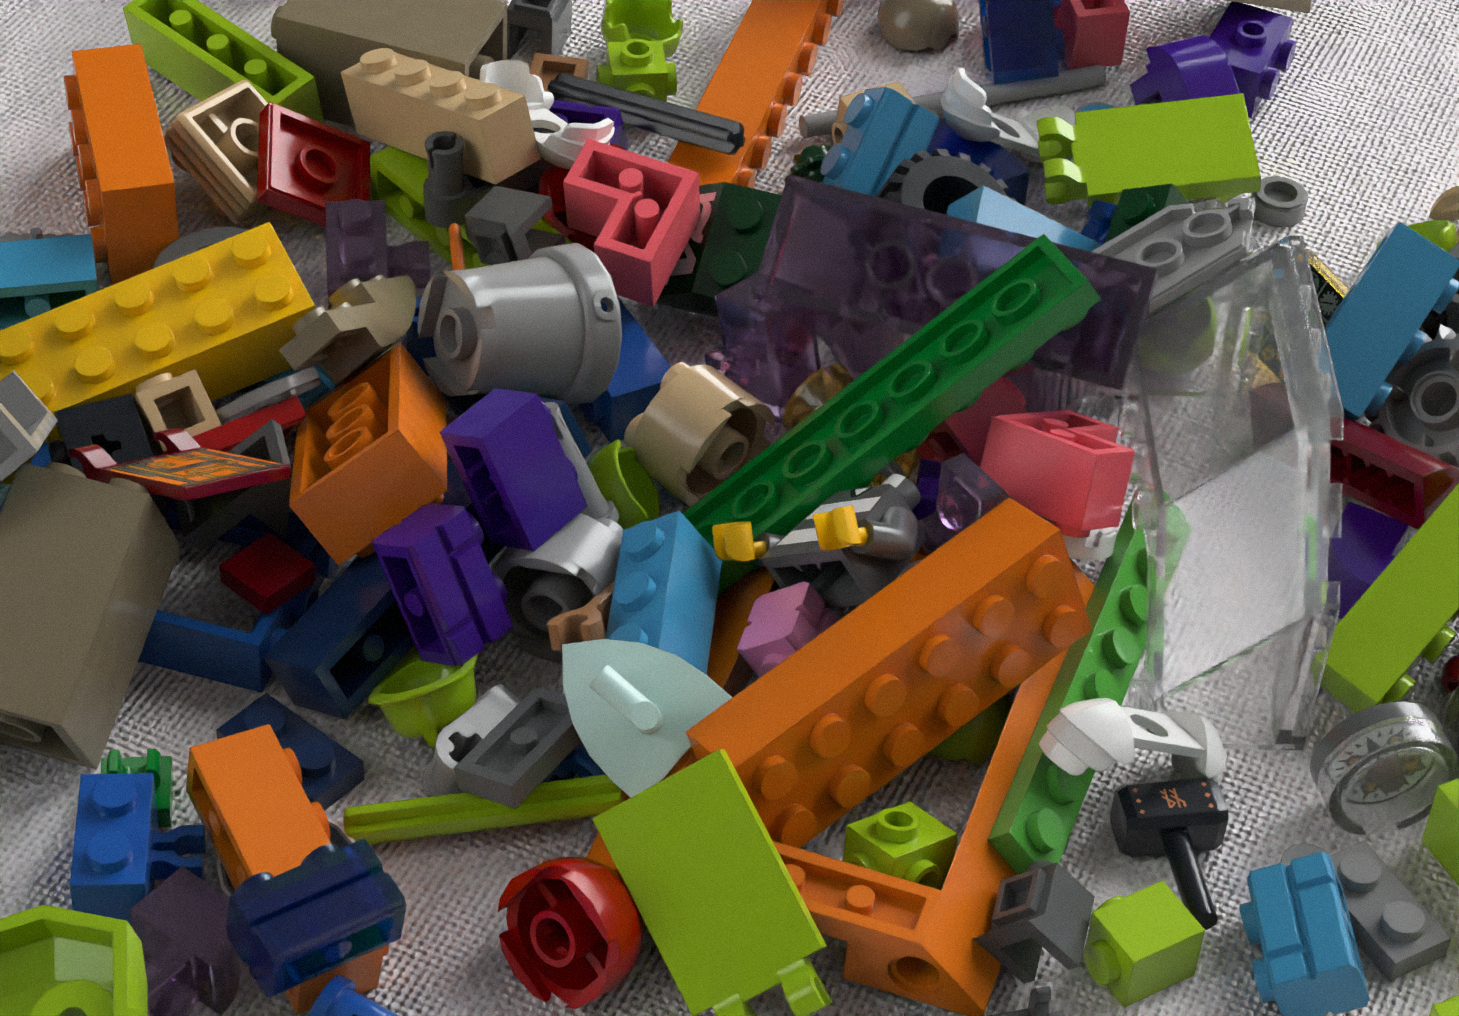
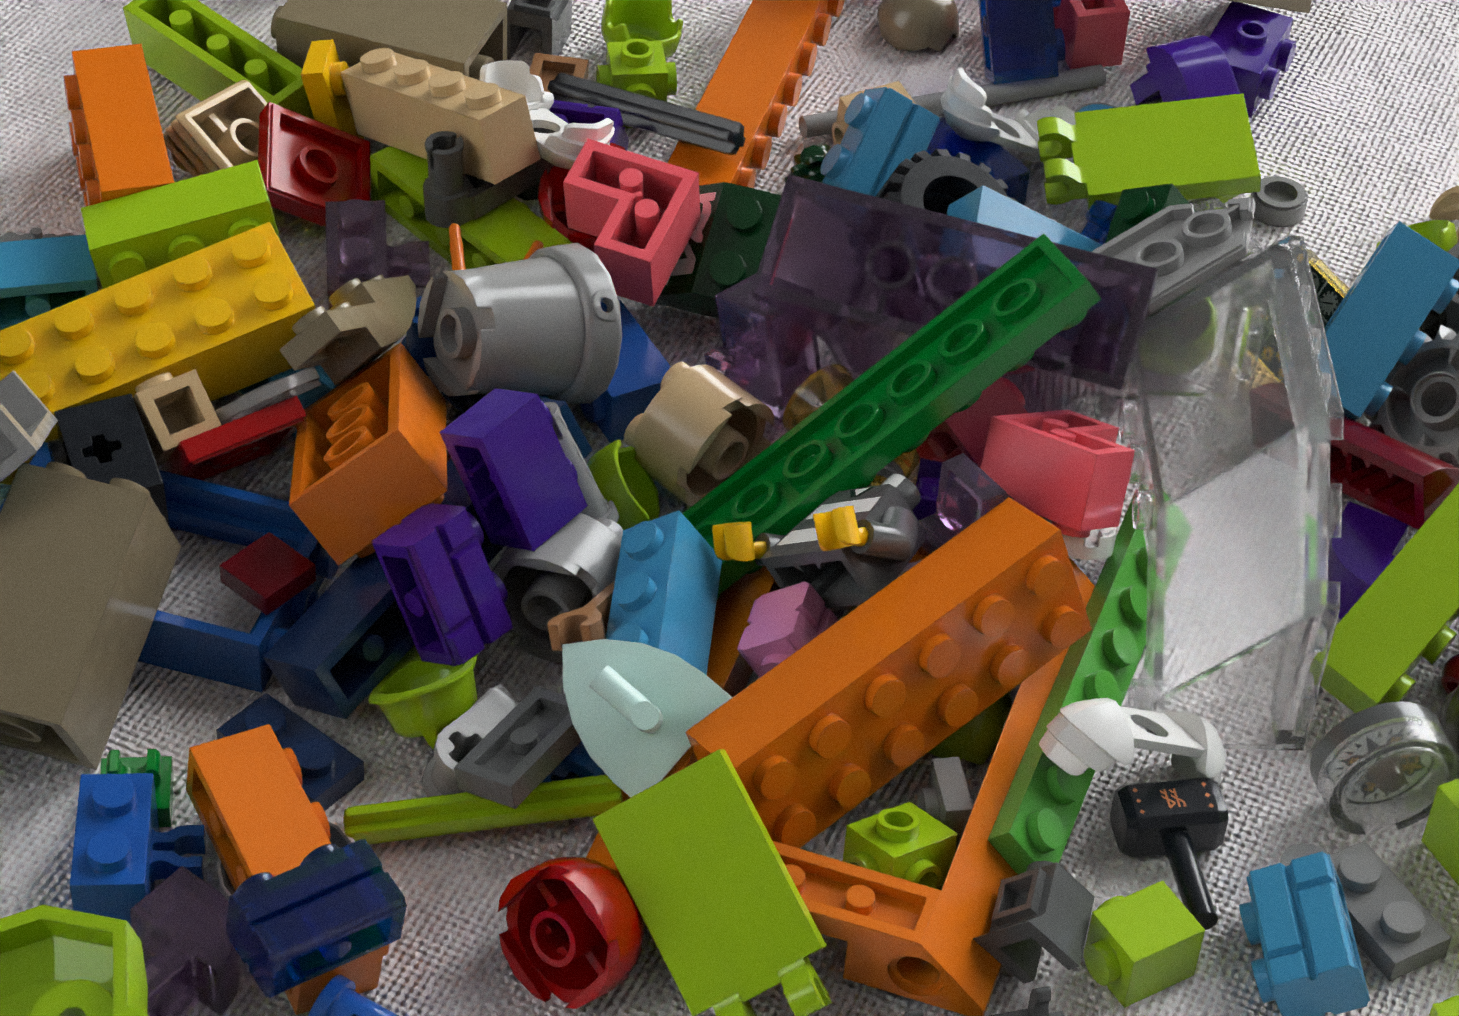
flag [68,428,291,501] -> none
dark grey slope [175,419,292,551] -> none
dark grey window [464,186,567,265] -> none
none -> lime brick [81,160,281,289]
none -> yellow plate [301,39,364,139]
none -> light grey plate [917,757,973,853]

